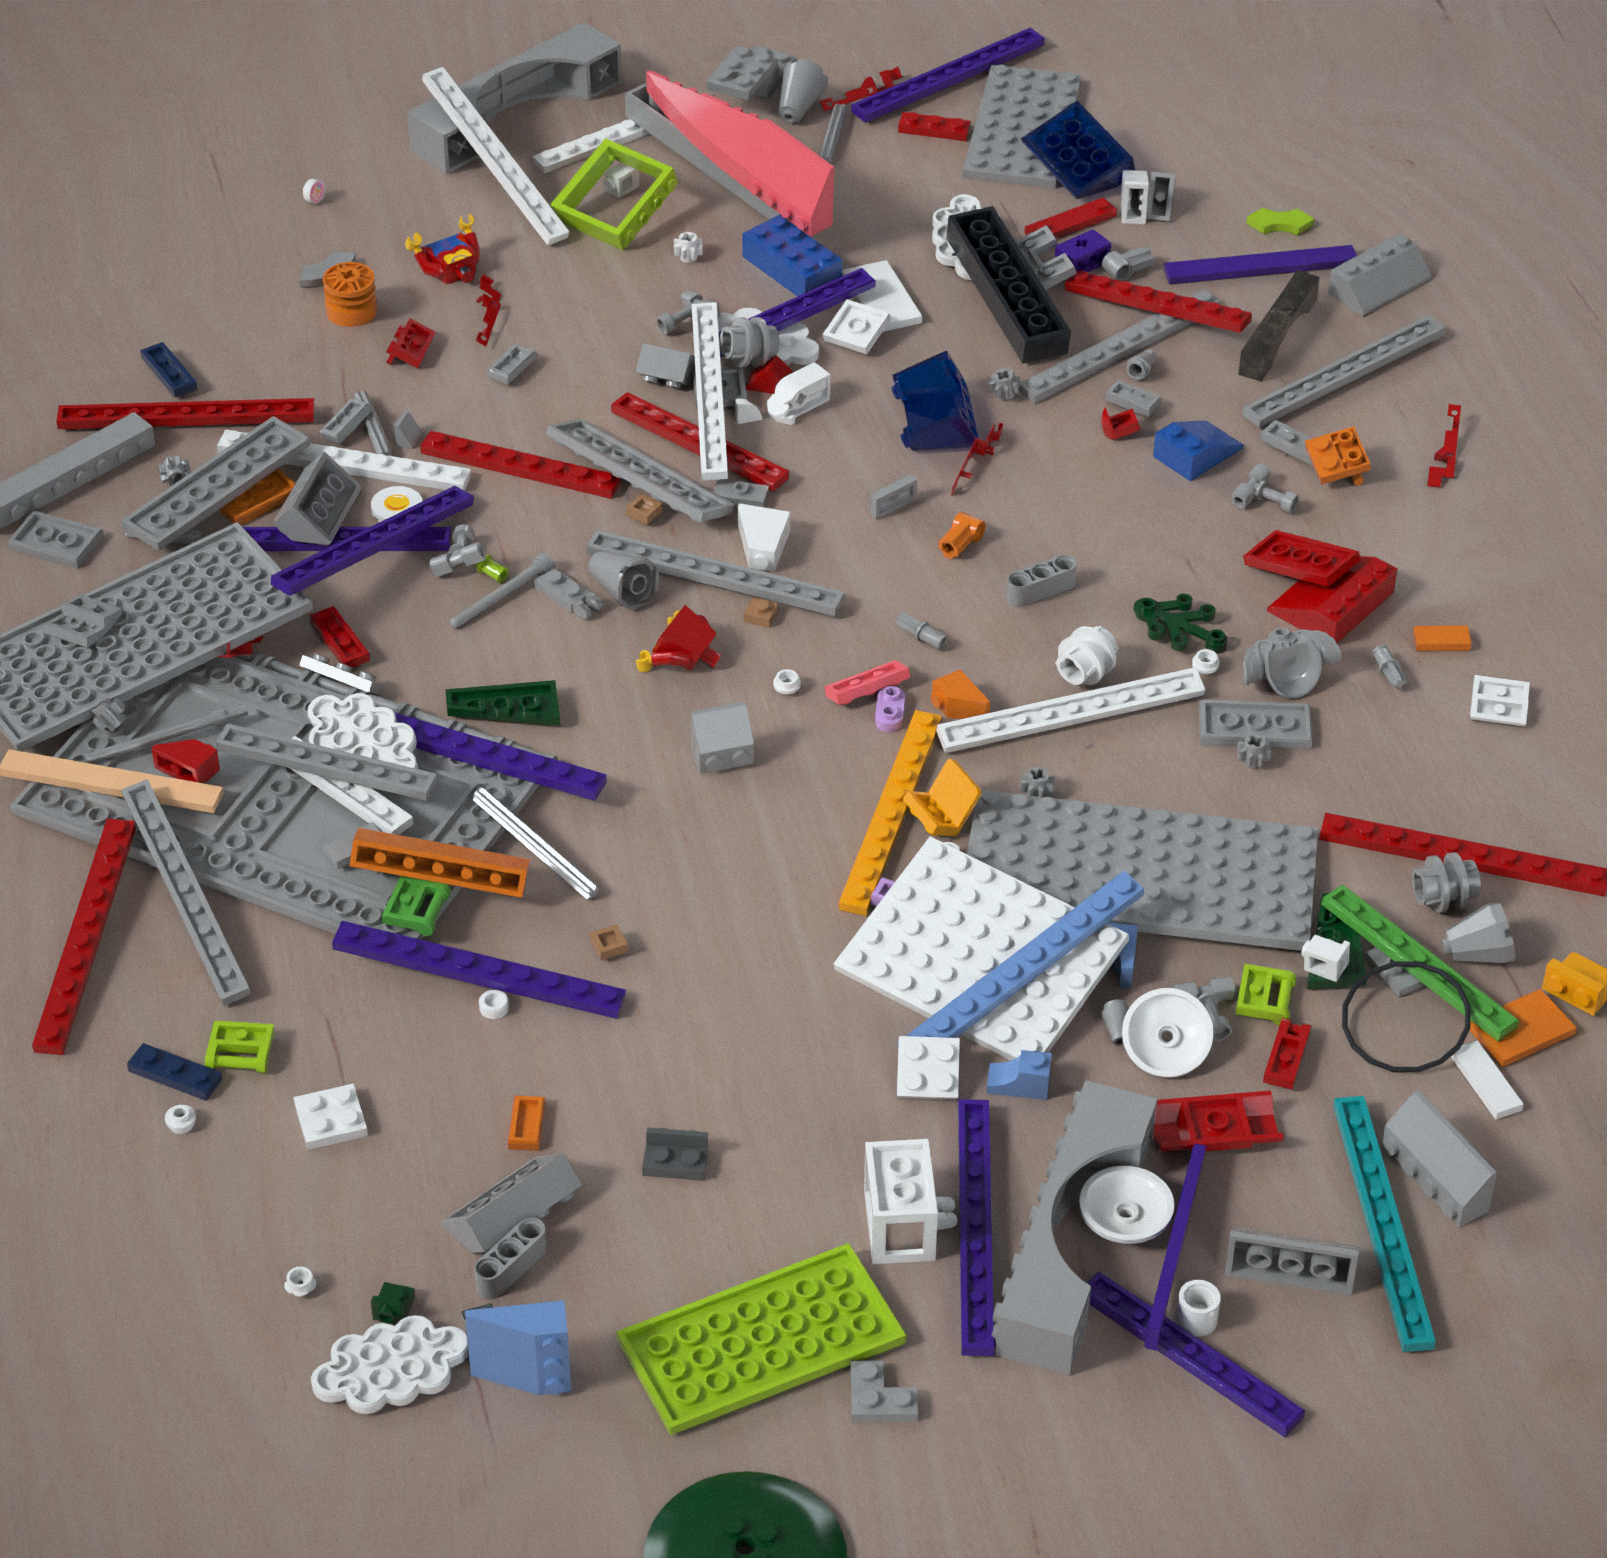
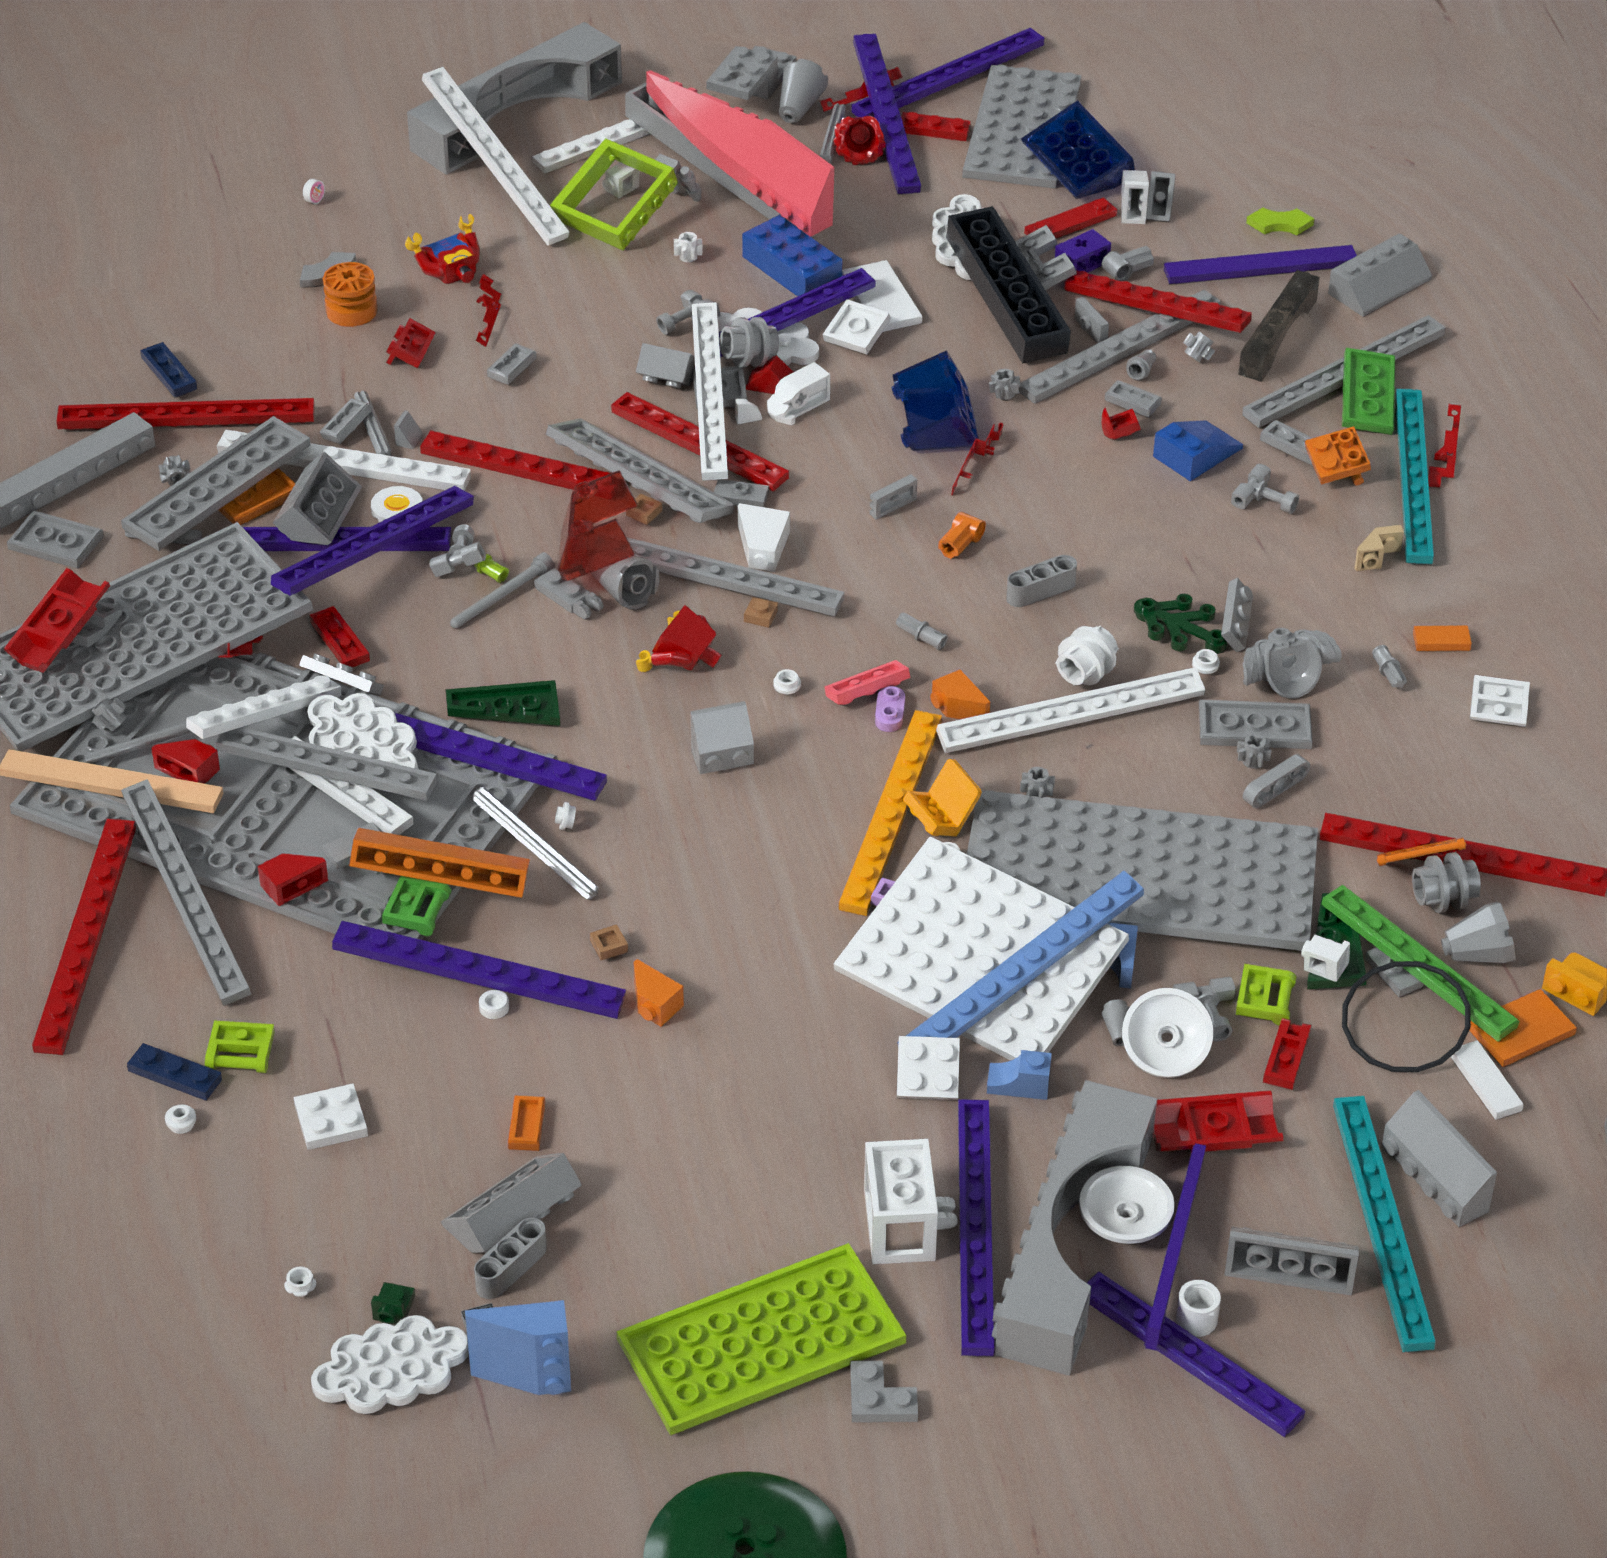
dark grey bracket [642,1128,709,1181] -> none
red plate [1243,530,1361,587] -> none
red slope [1267,556,1398,644] -> none
none -> red piece [4,568,110,673]
none -> white plate [186,676,341,739]
none -> red slope [258,853,328,906]
none -> white plate [555,802,576,830]
none -> clear red windscreen [558,470,638,581]
none -> orange slope [633,959,684,1027]
none -> light grey plate [655,153,702,202]
none -> red hair [833,116,886,165]
none -> dark purple plate [853,34,921,194]
none -> light grey plate [1074,297,1109,344]
none -> light grey gear [1183,331,1215,362]
none -> light grey plate [1221,578,1253,652]
none -> light grey beam [1243,754,1310,808]
none -> bright green tile [1342,348,1395,435]
none -> tan slope [1355,525,1404,571]
none -> orange window [1377,837,1466,866]
none -> teal plate [1395,389,1434,564]

